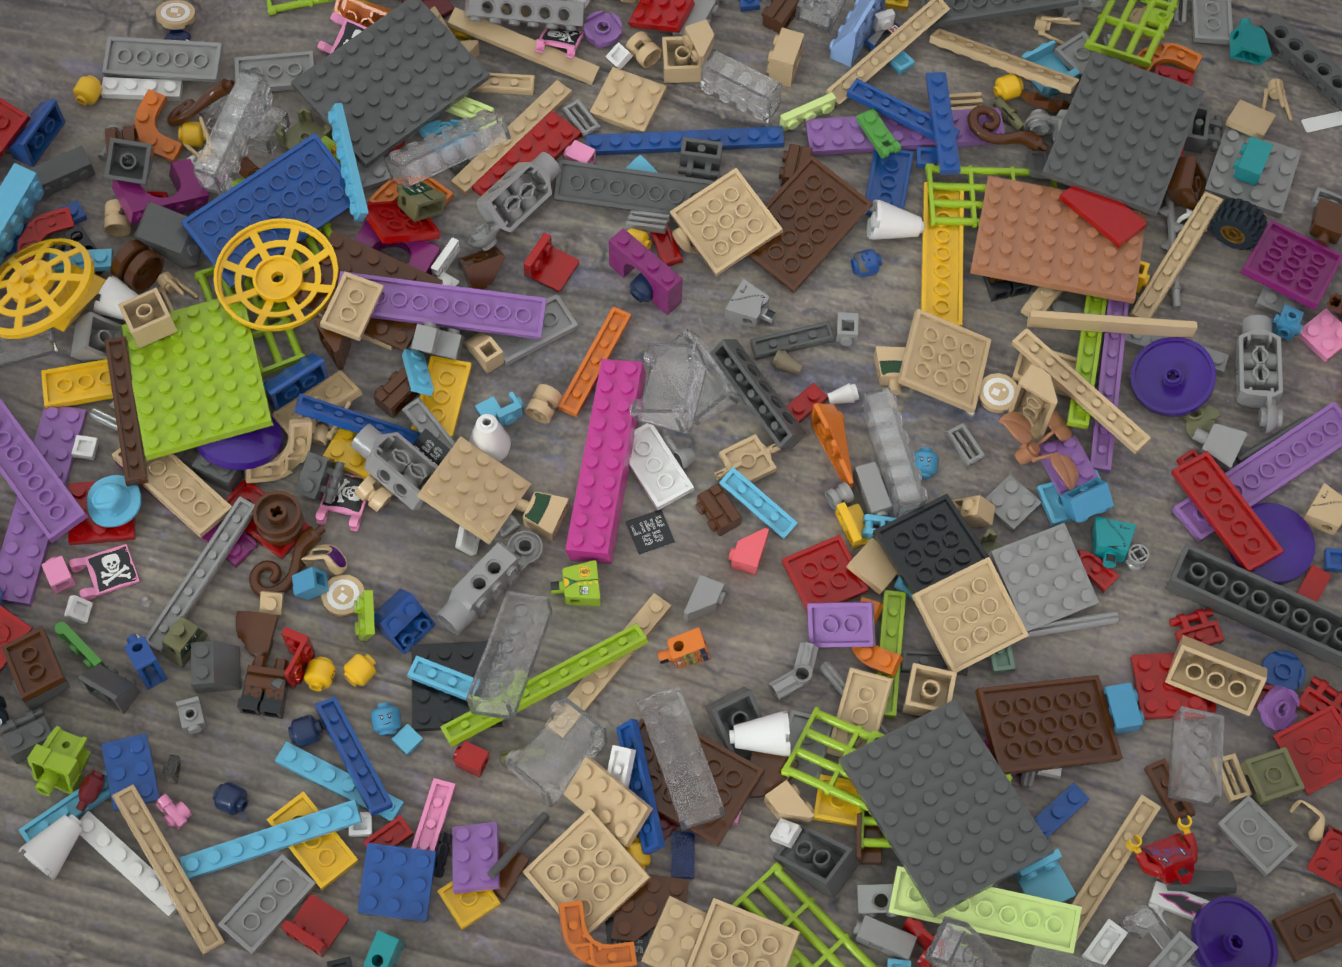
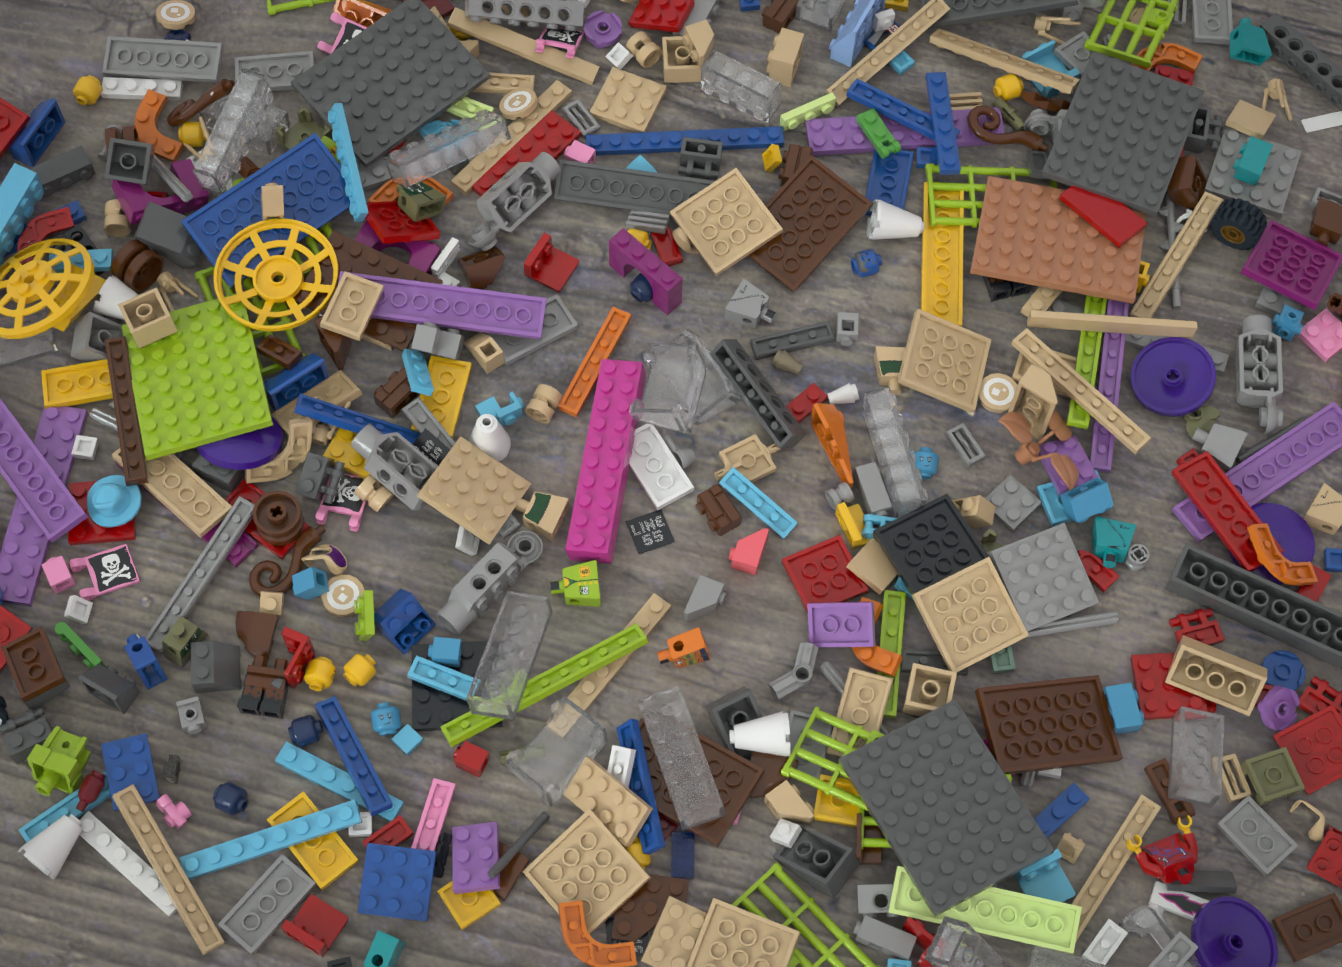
none -> light grey axle [152,154,193,202]
none -> reddish brown plate [256,334,303,370]
none -> tan slope [260,183,284,221]
none -> dark azure brick [428,637,462,667]
none -> tan tile [499,88,538,120]
none -> yellow plate [762,144,782,172]
none -> tan tile [1055,832,1085,864]
none -> orange plate [1247,523,1318,586]

